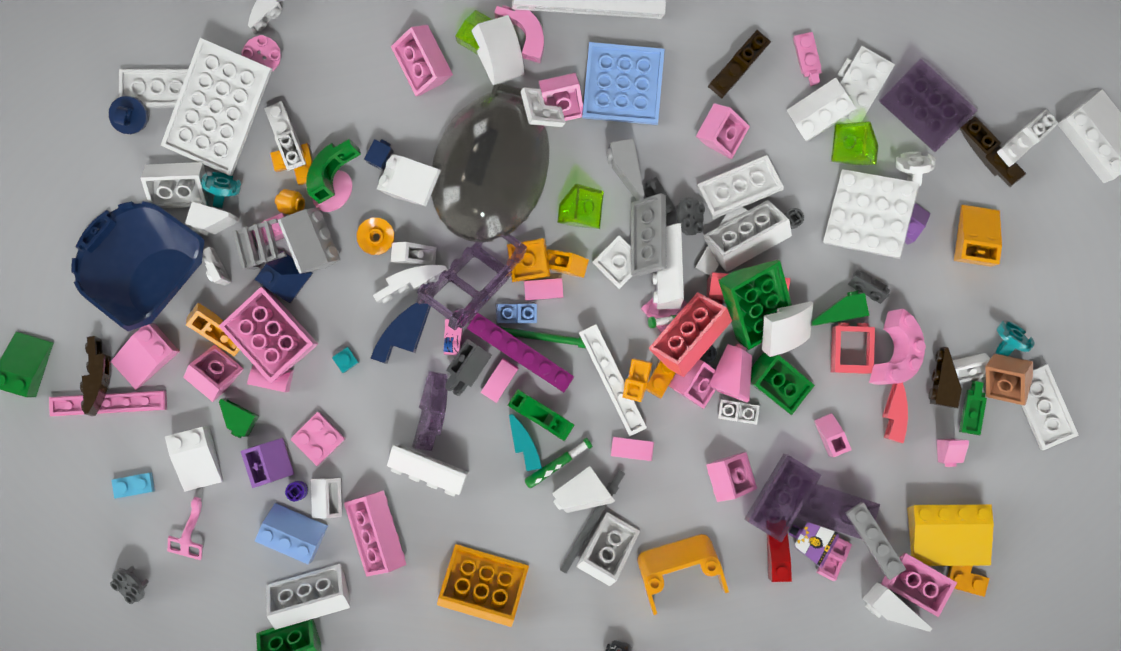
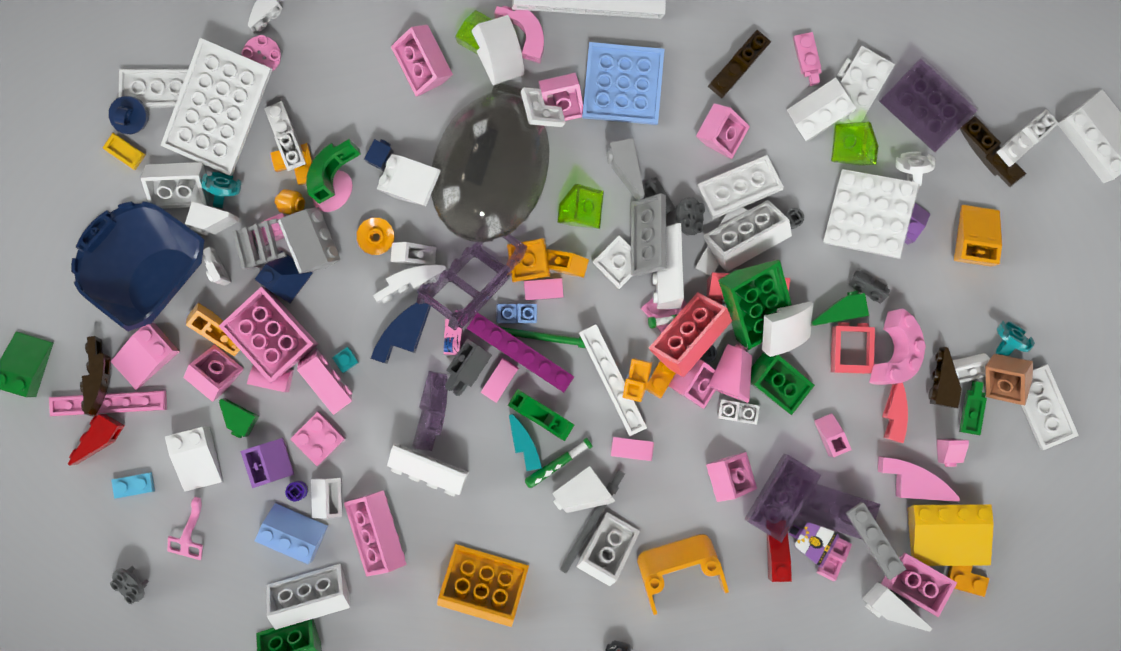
none -> red slope [68,414,125,466]
none -> yellow tile [102,133,146,170]
none -> bright pink wedge [297,348,353,415]
none -> bright pink slope [878,456,960,502]

